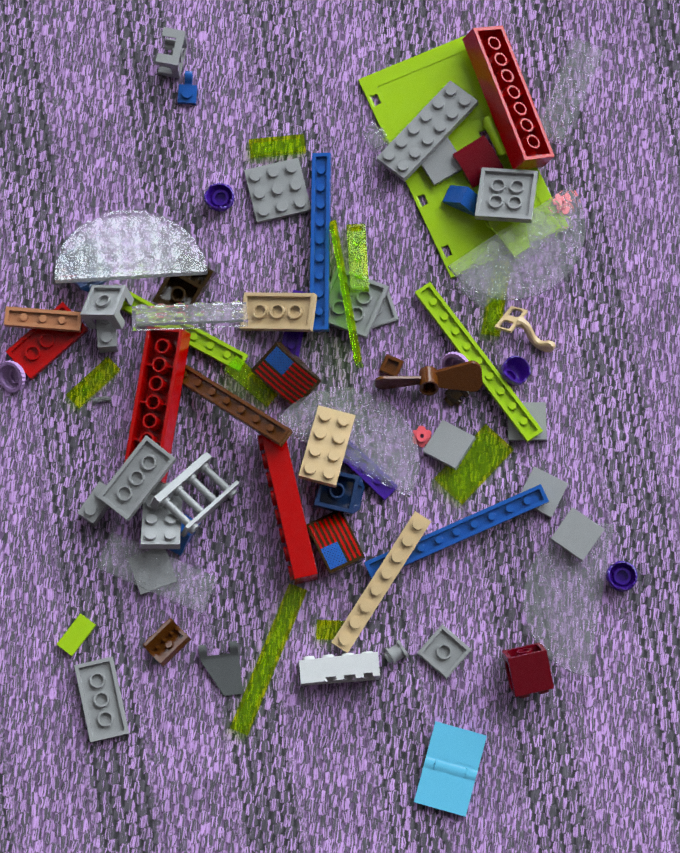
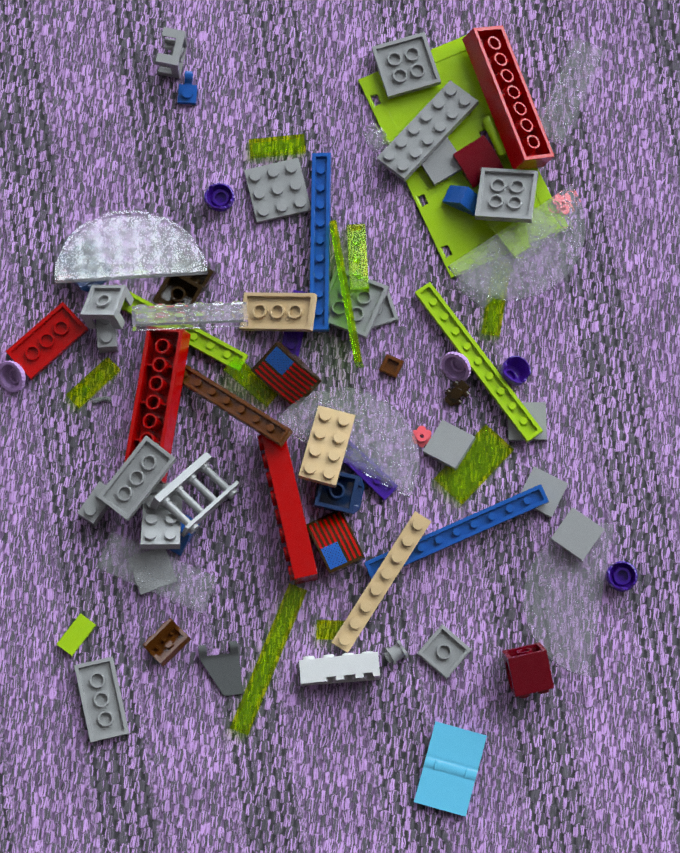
nougat plate [4,306,82,333] -> none
reddish brown piece [375,361,483,396] -> none
tan piece [494,306,556,353] -> none
none -> light grey plate [371,32,441,99]

